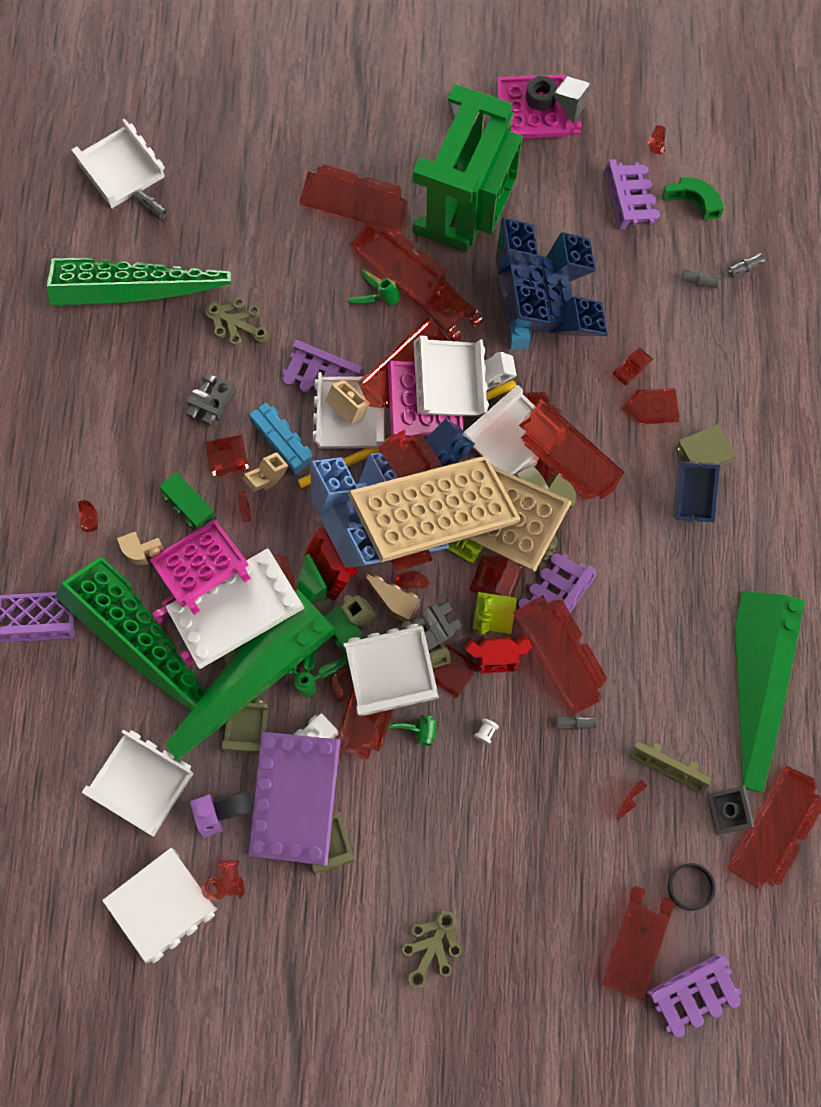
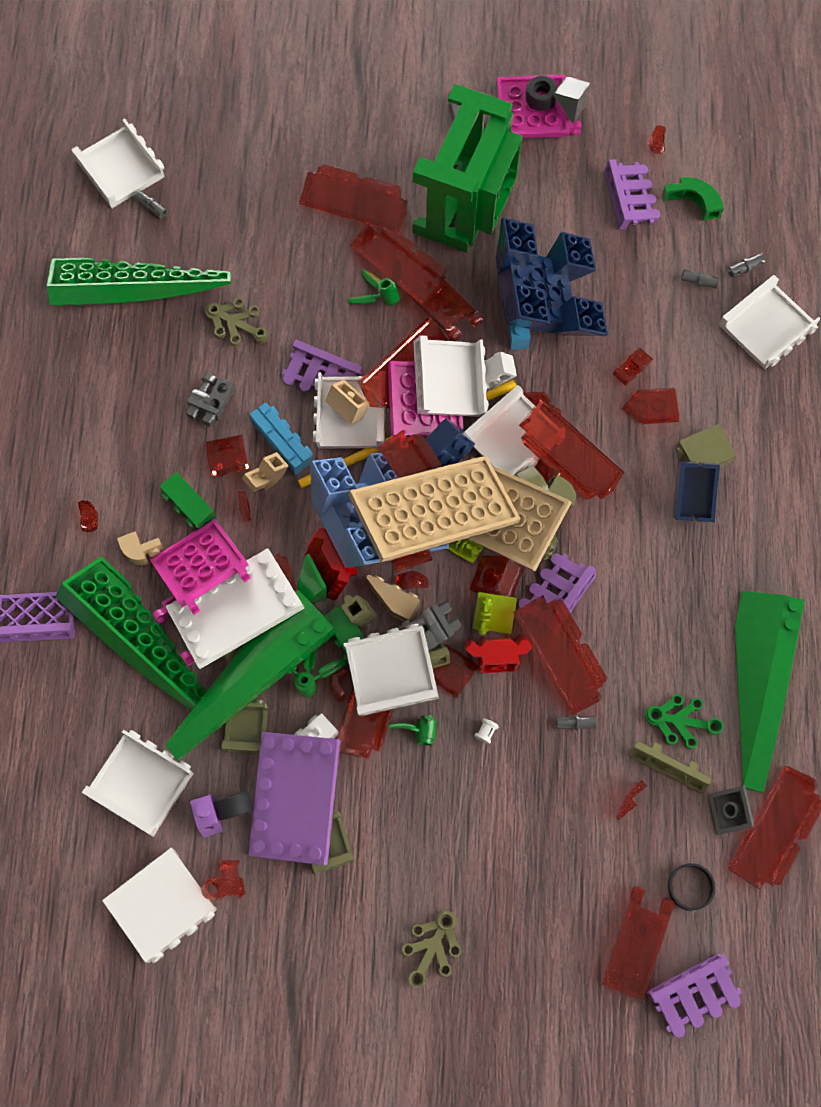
none -> green plant [645,694,724,750]
none -> white panel [719,275,820,369]

